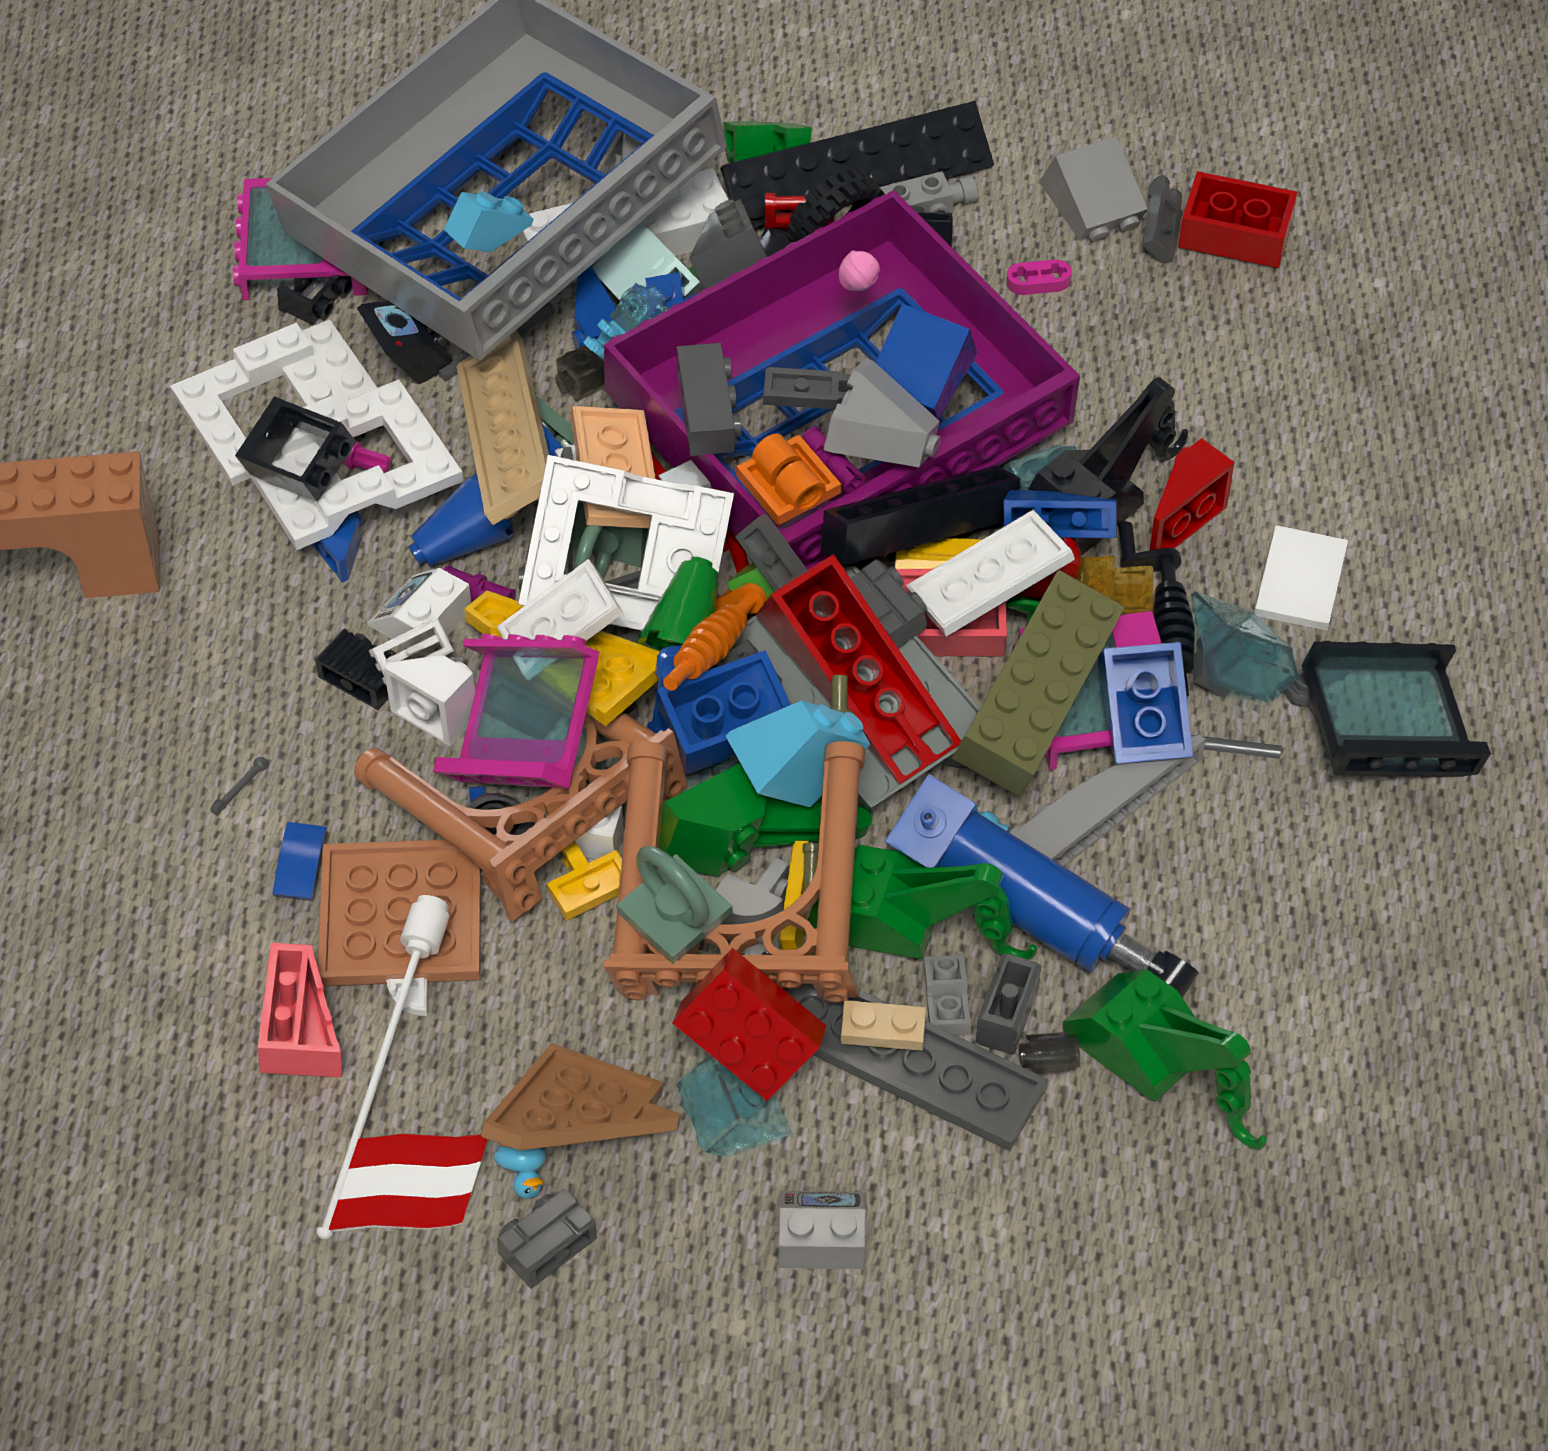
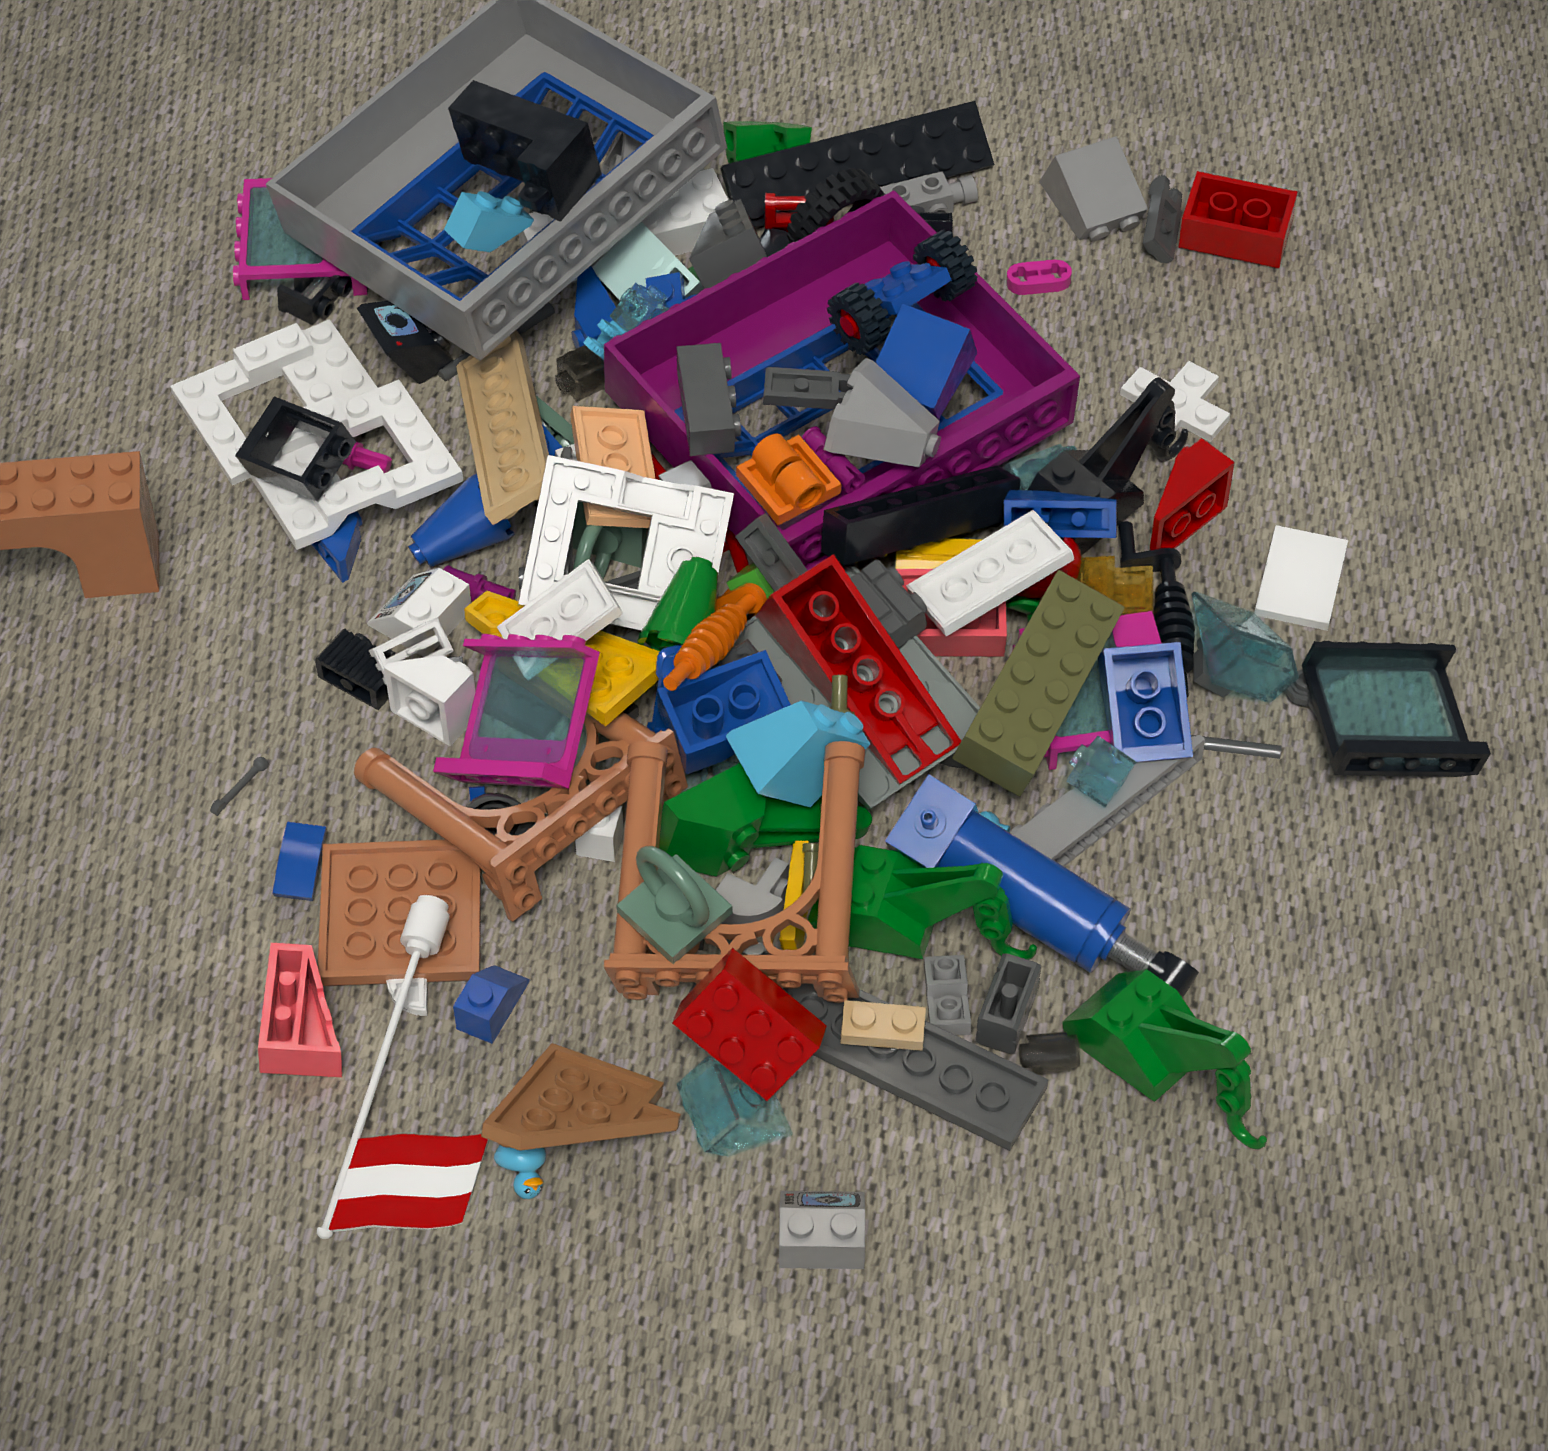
dark grey brick [497,1189,597,1289] -> none
yellow plate [547,842,622,921] -> none
bright pink piece [839,250,880,292] -> none
none -> black hinge [448,80,602,222]
none -> blue slope [453,965,530,1044]
none -> black plate [827,230,978,355]
none -> clear light blue brick [1066,736,1137,807]
none -> white plate [1120,361,1230,442]

